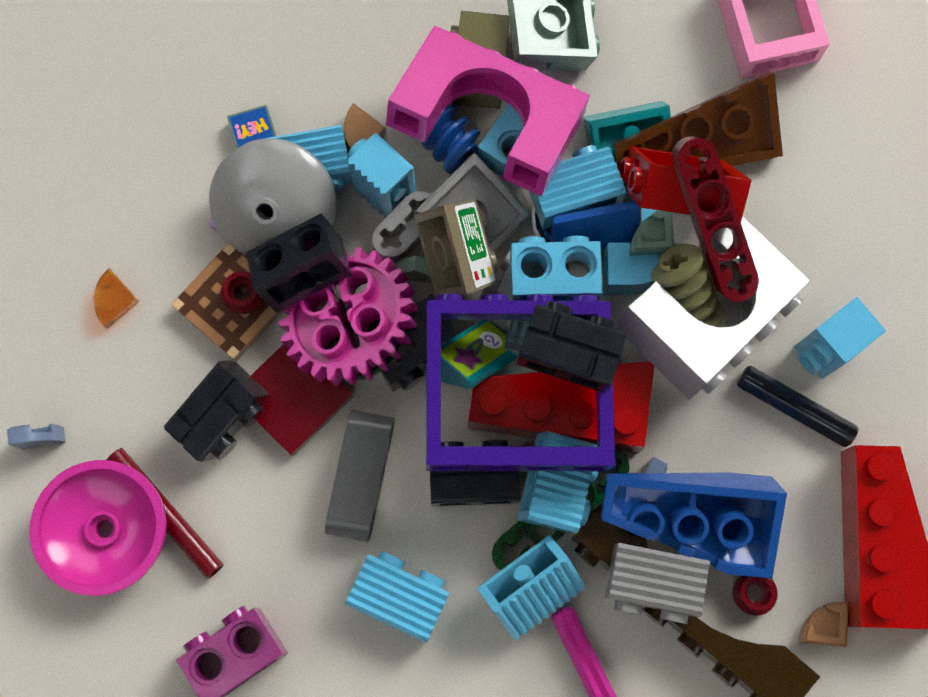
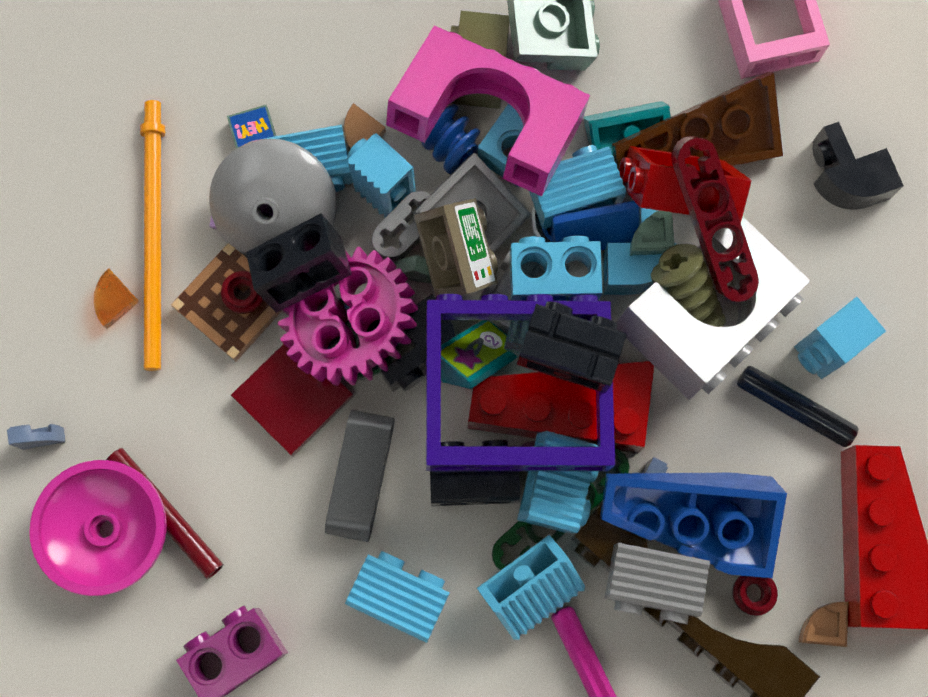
black brick [164,360,269,462] -> none
none -> light orange bar [140,100,165,371]
none -> black brick [812,121,904,210]

